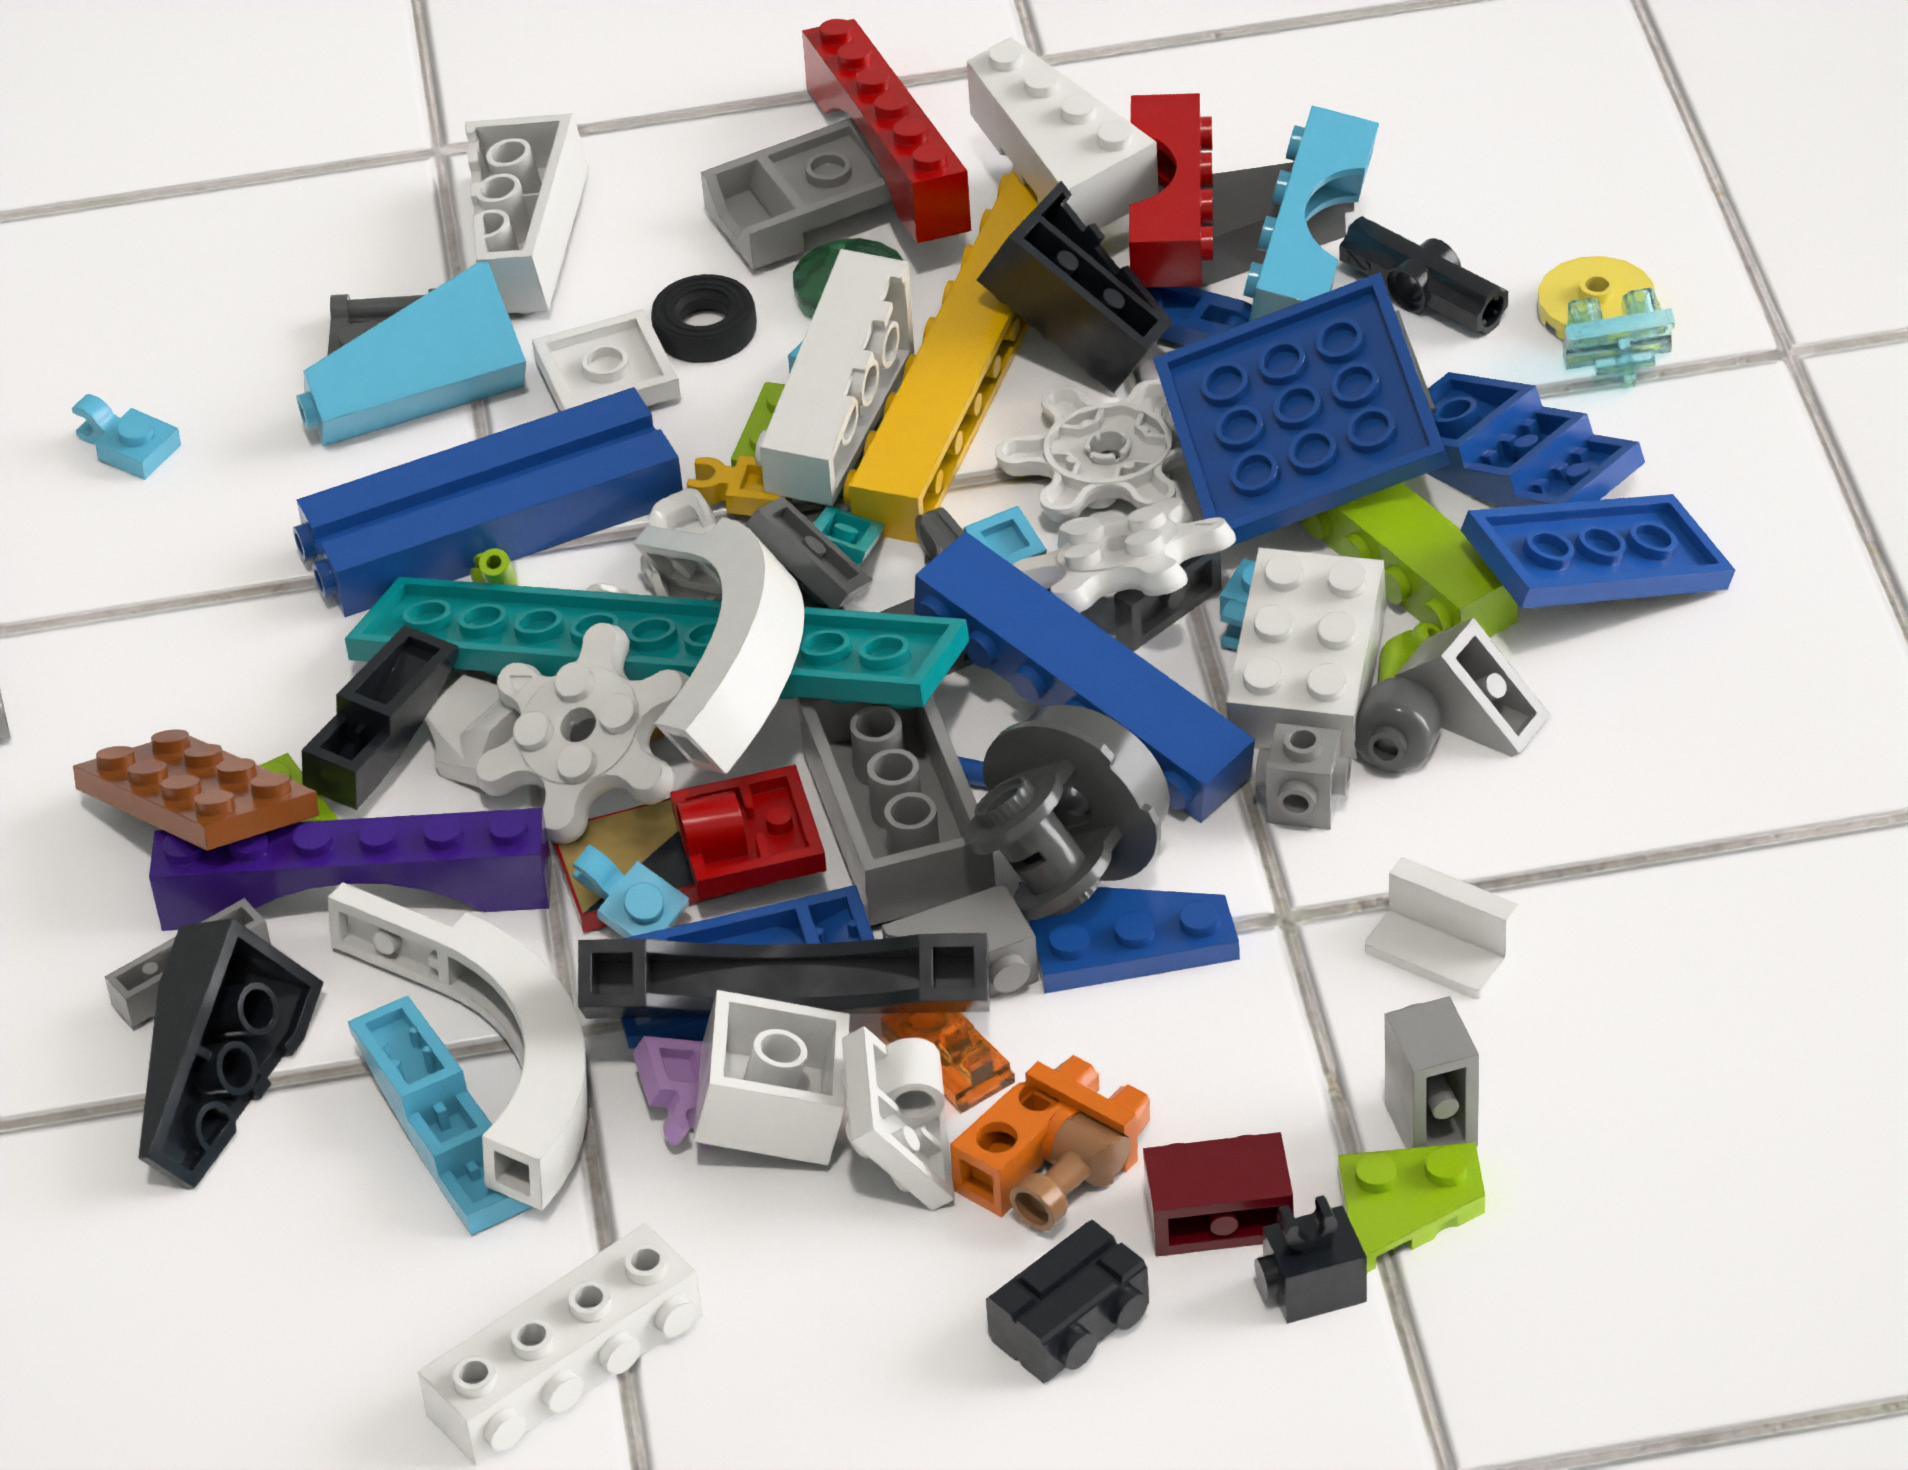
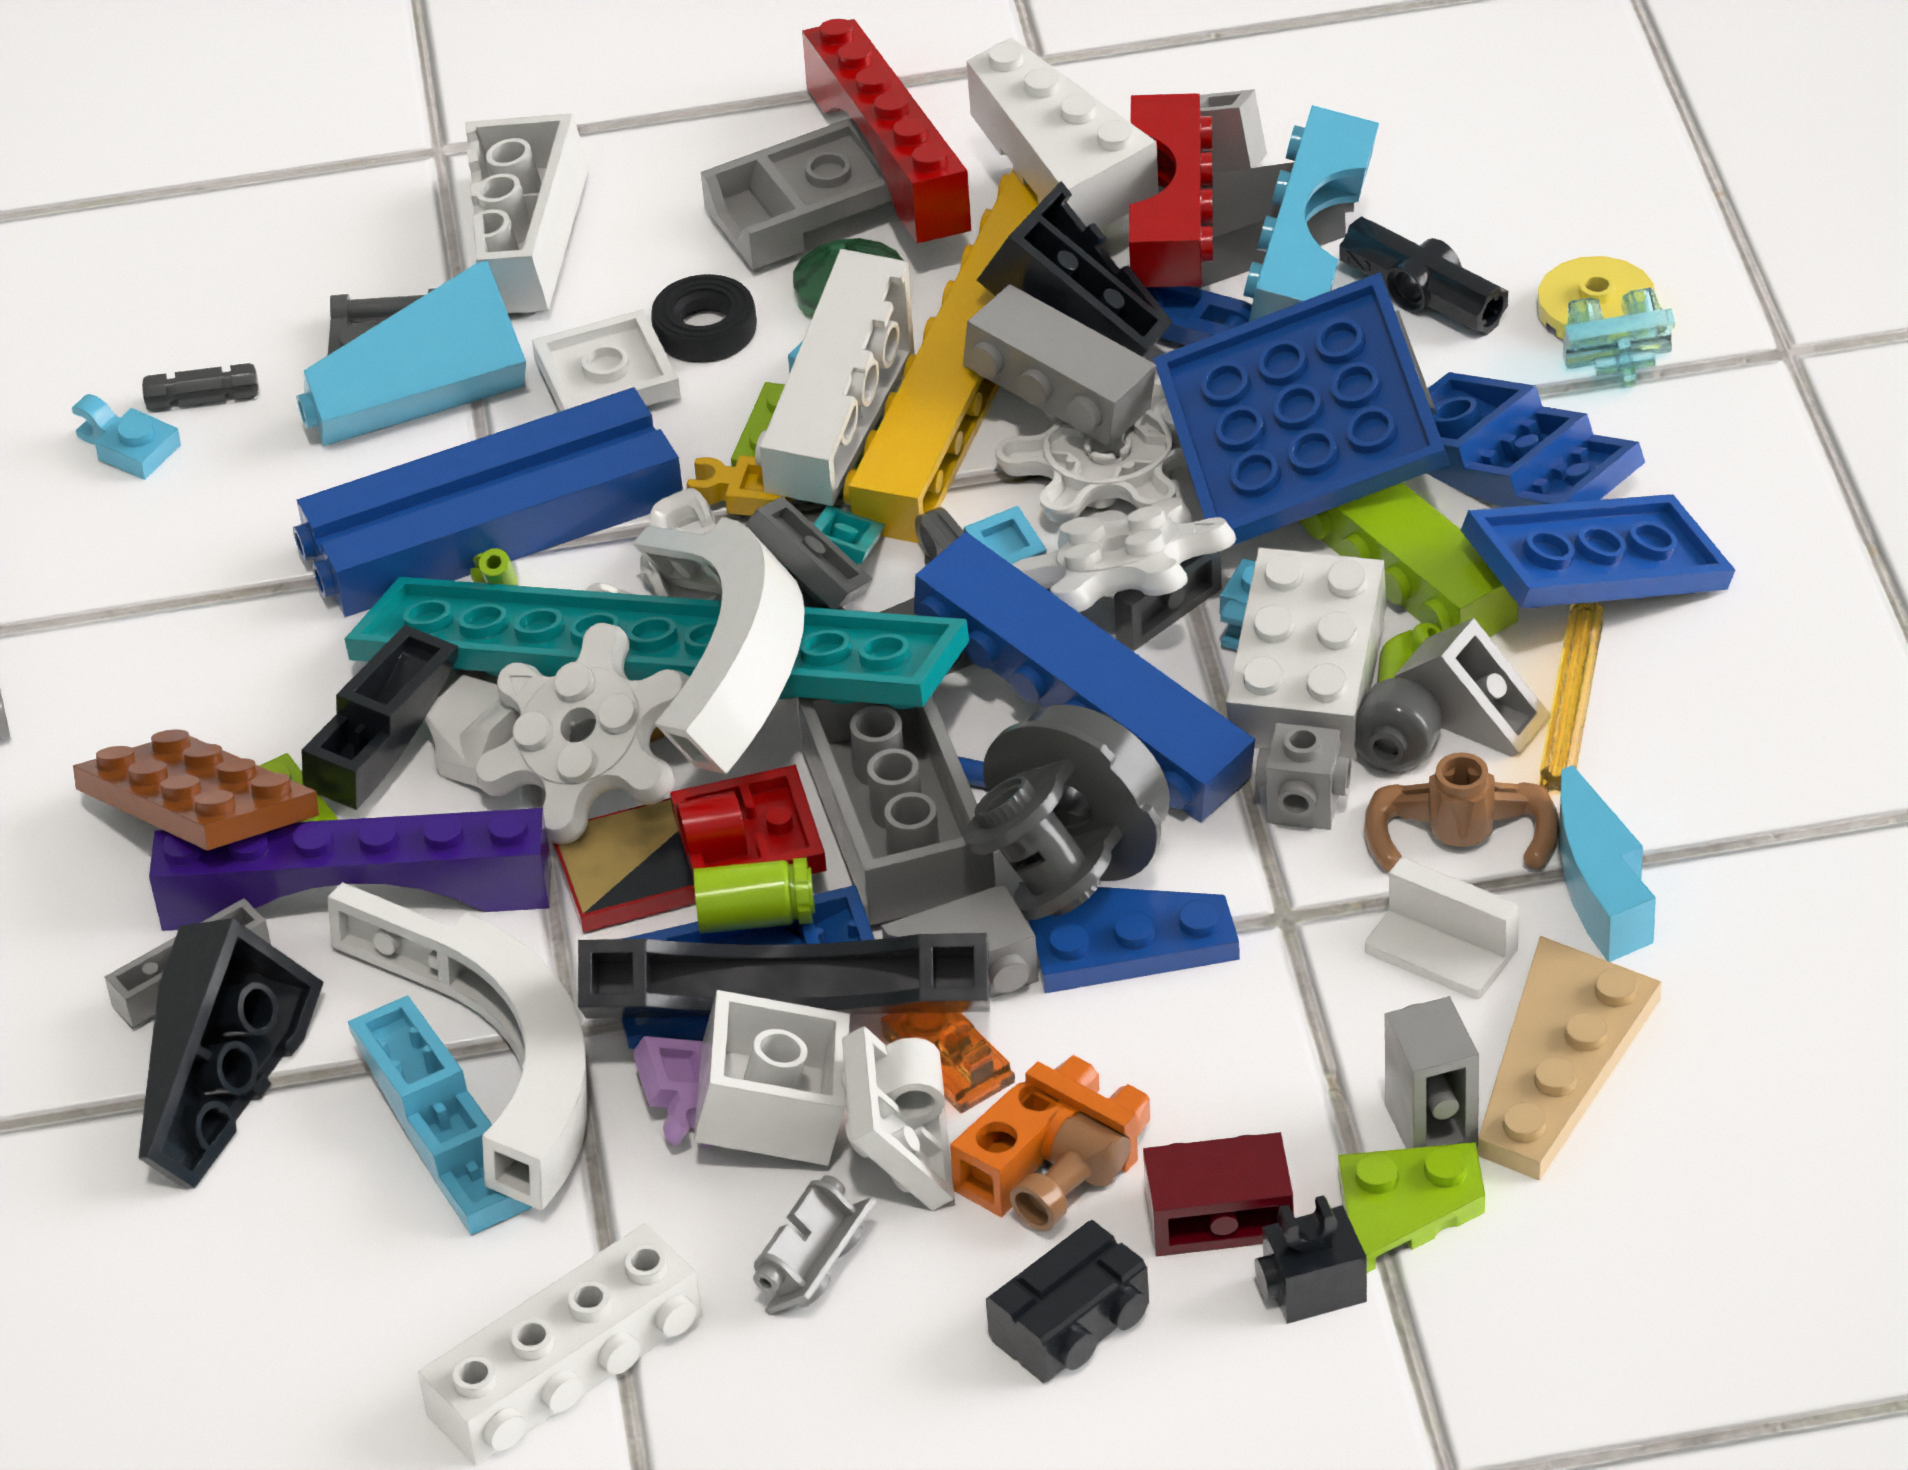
medium azure plate [572,845,690,938] -> none
none -> dark grey axle [142,363,259,410]
none -> lime piece [694,858,815,934]
none -> light grey hinge [753,1175,876,1315]
none -> light grey brick [963,284,1156,447]
none -> light grey brick [1200,89,1267,174]
none -> medium nougat piece [1364,752,1560,872]
none -> tan wing [1478,936,1662,1181]
none -> clear yellow axle [1539,602,1604,792]
none -> medium azure slope [1559,765,1656,962]

